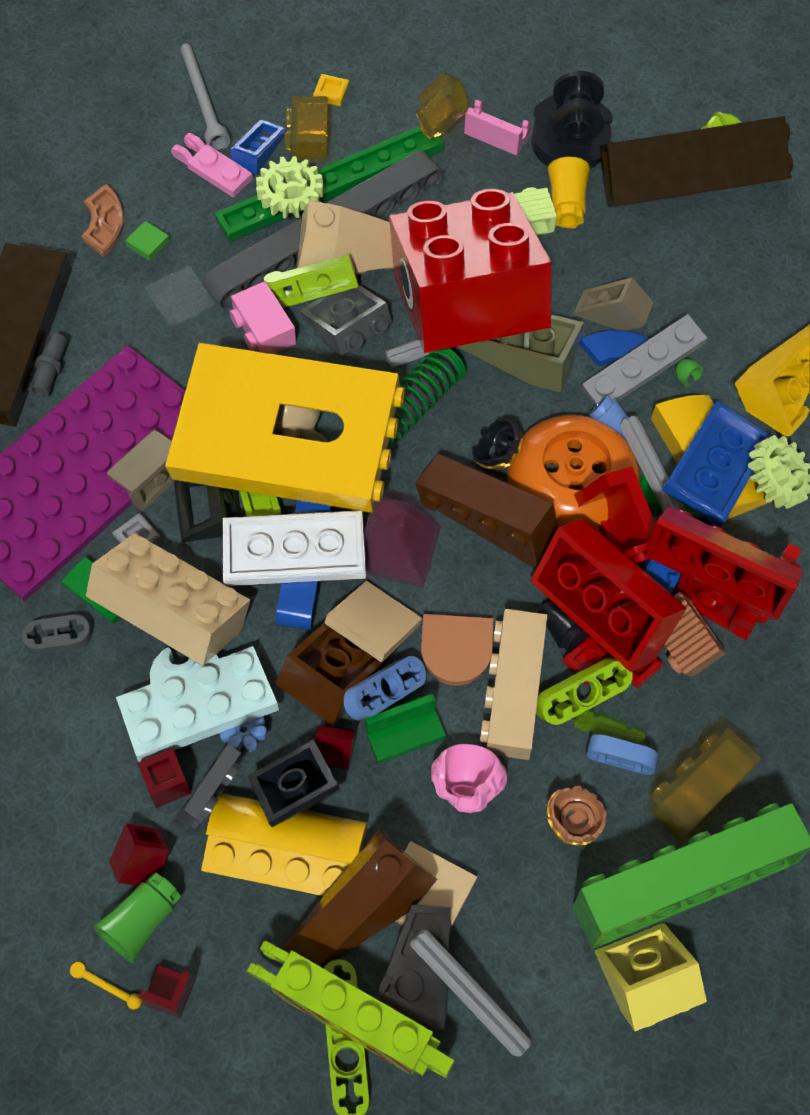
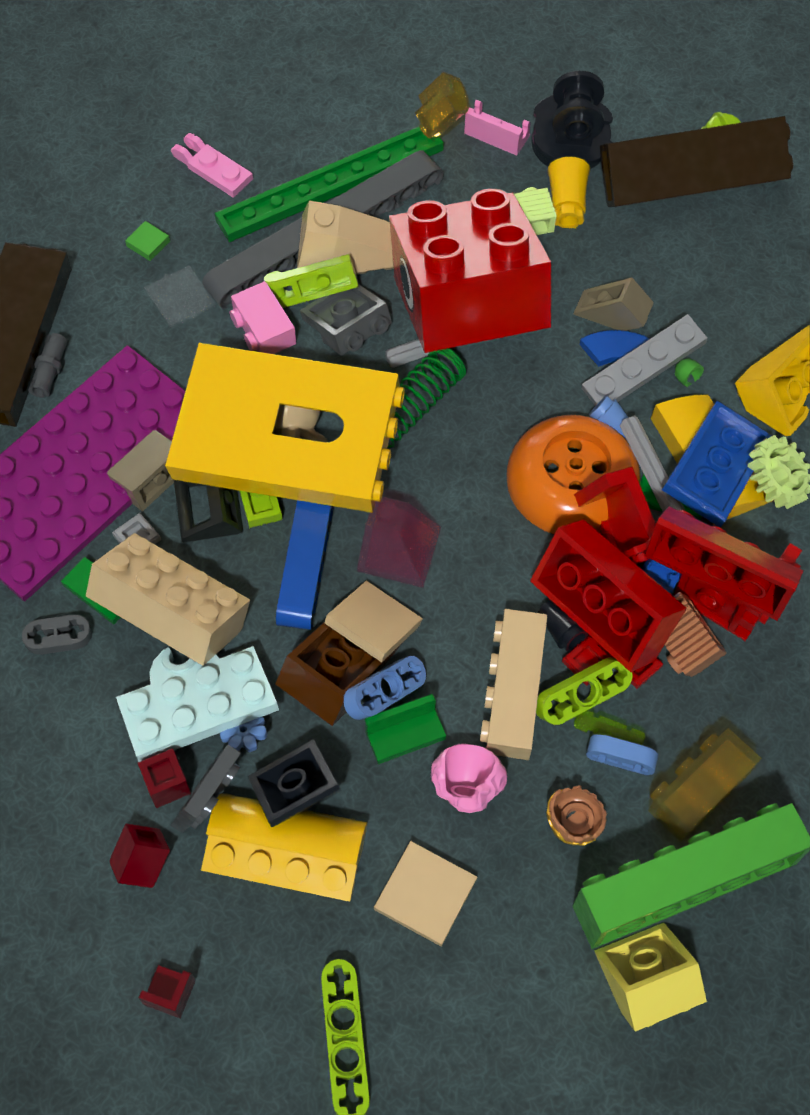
yellow hinge [70,962,142,1010] -> none
nougat tile [82,184,124,258] -> none
bright green plant [93,872,181,963] -> none
light grey piece [180,43,230,150] -> none
white tile [223,511,366,586] -> none
blue slope [231,120,286,176] -> none
lime hinge [247,941,455,1078] -> none
yellowish green gear [256,156,323,218] -> none
reddish brown wedge [280,830,438,968] -> none
clear yellow brick [284,96,329,161] -> none
yellow tile [313,74,349,106] -> none
dark red tile [315,724,355,770] -> none
black wing [376,905,452,1030] -> none
light grey axle [410,930,531,1057] -> none
reddish brown wedge [415,454,558,569] -> none
nougat tile [421,614,494,686] -> none
olive wedge [457,315,584,393] -> none
black hair [472,418,525,469] -> none

